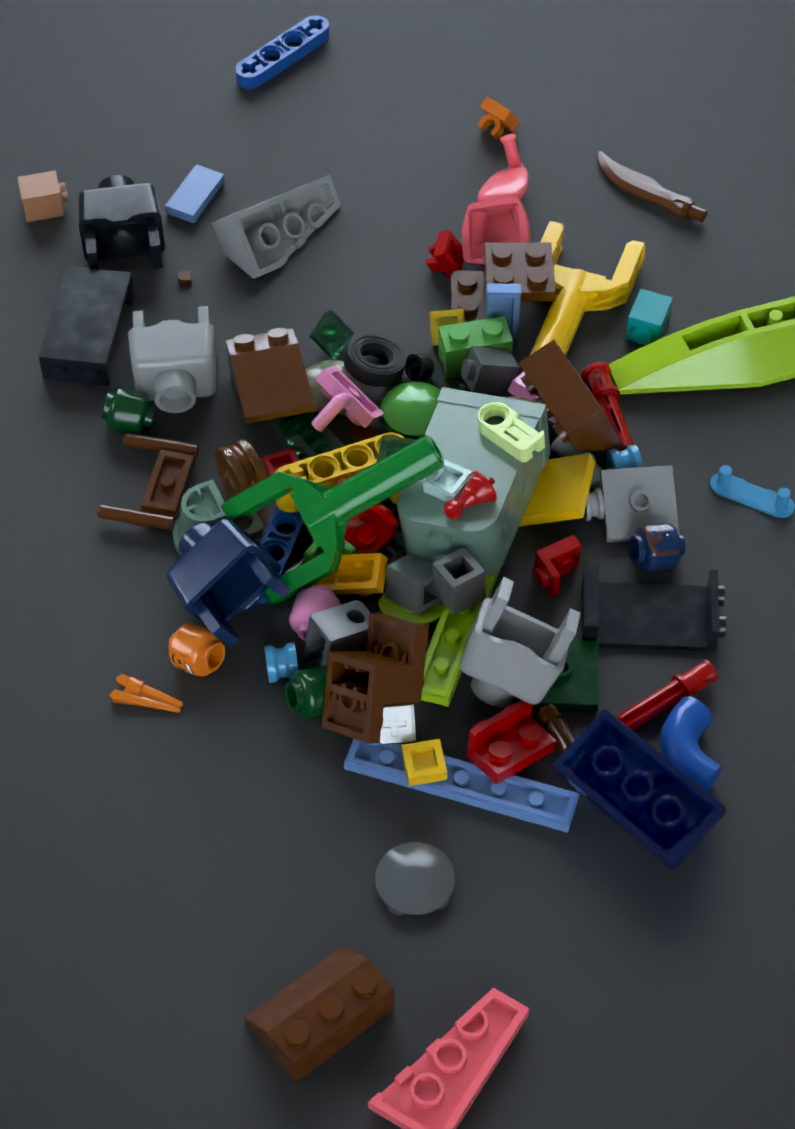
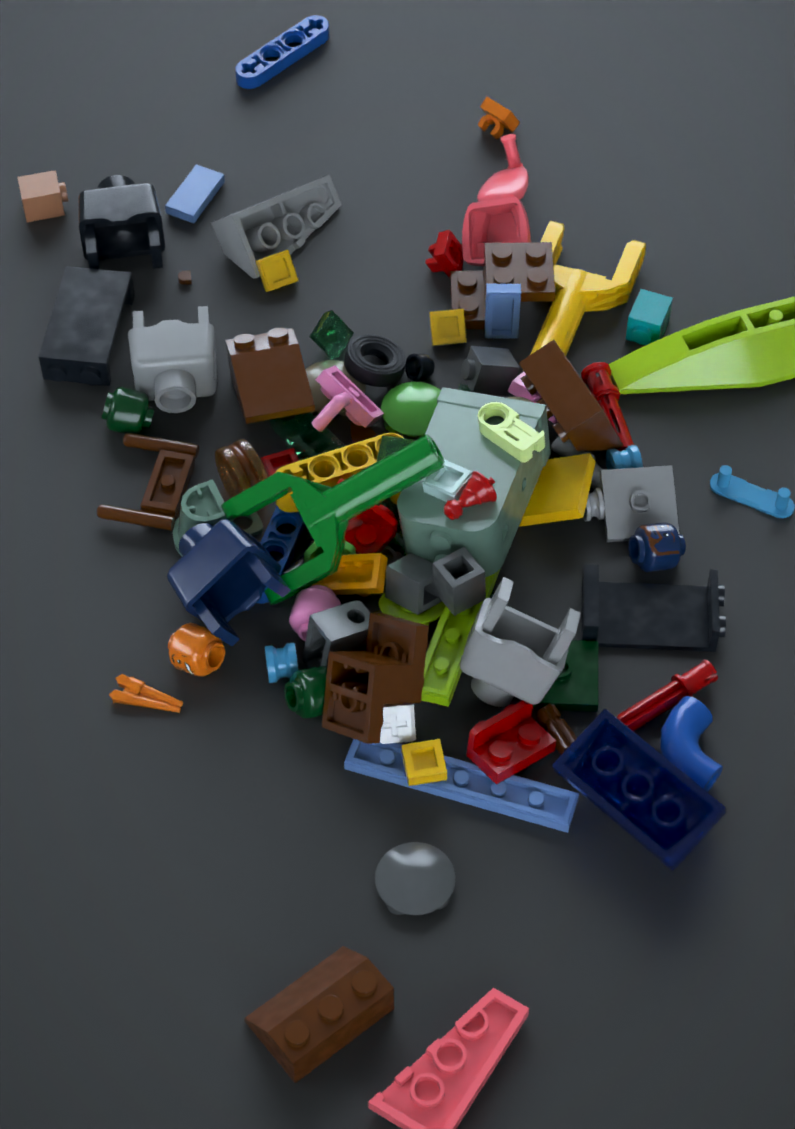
bright green piece [438,316,513,379] -> none
red bracket [532,535,581,597] -> none
reddish brown sword [598,151,707,223] -> none
none -> yellow tile [255,250,299,292]

